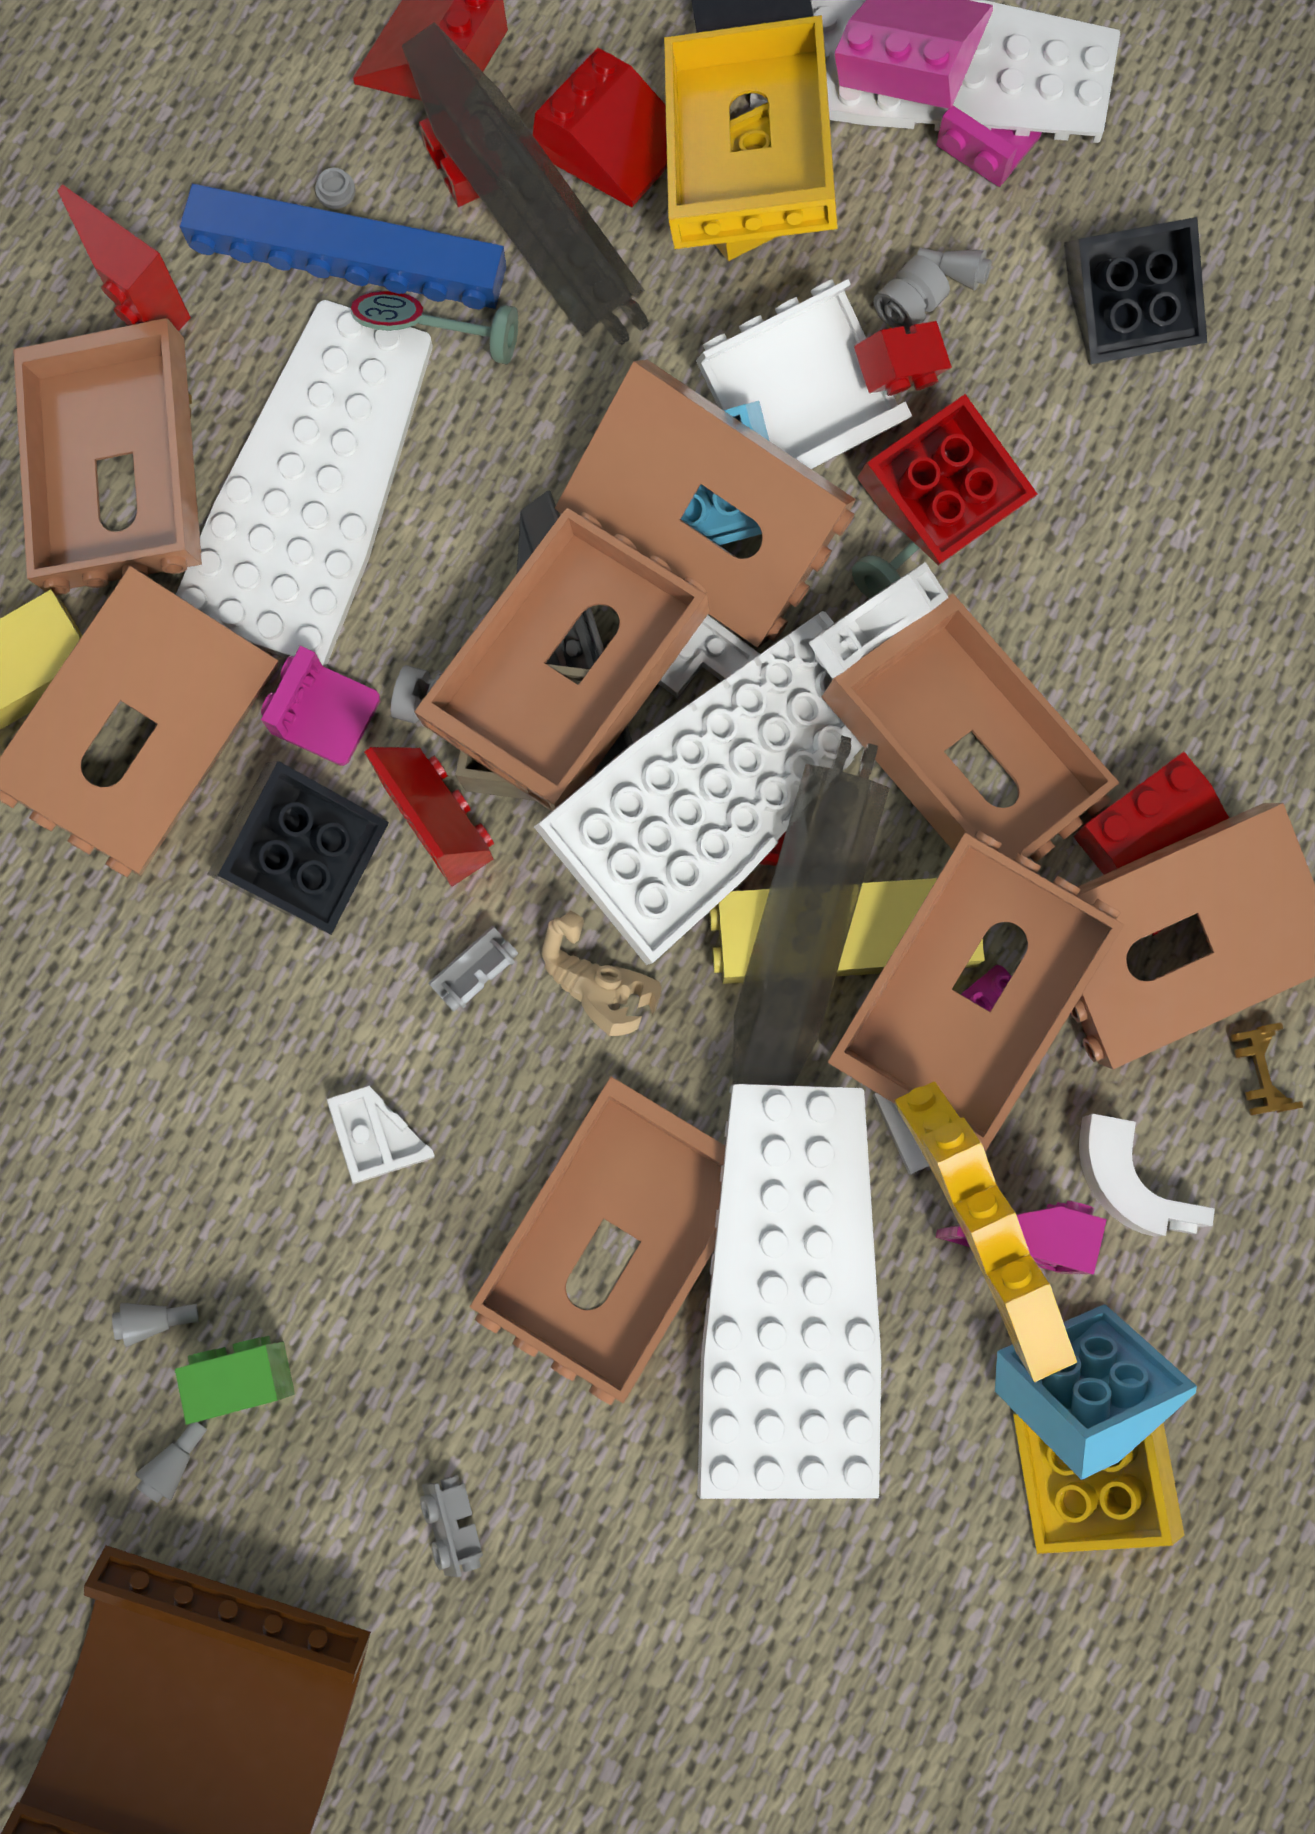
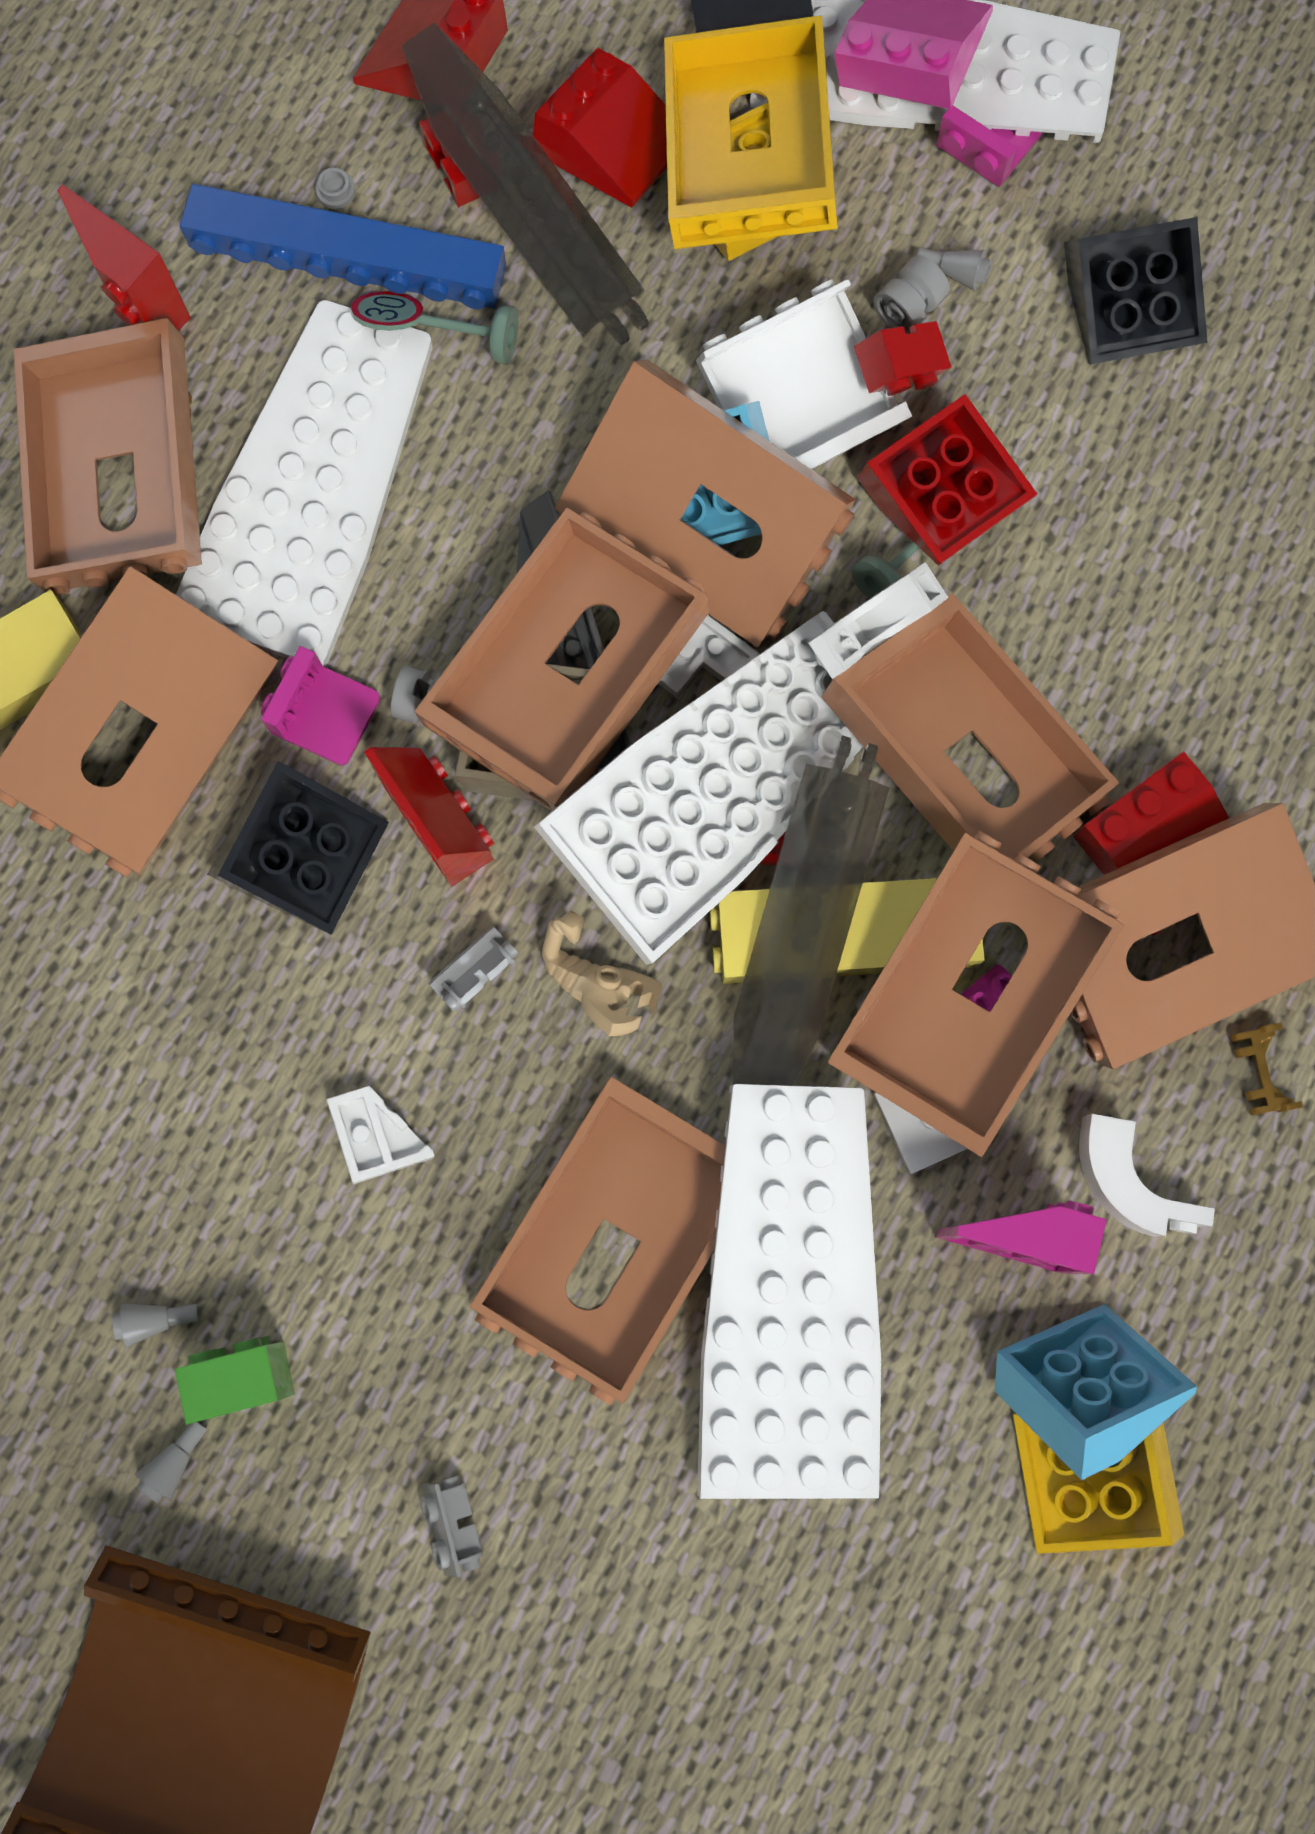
yellow arch [894,1081,1077,1382] -> none

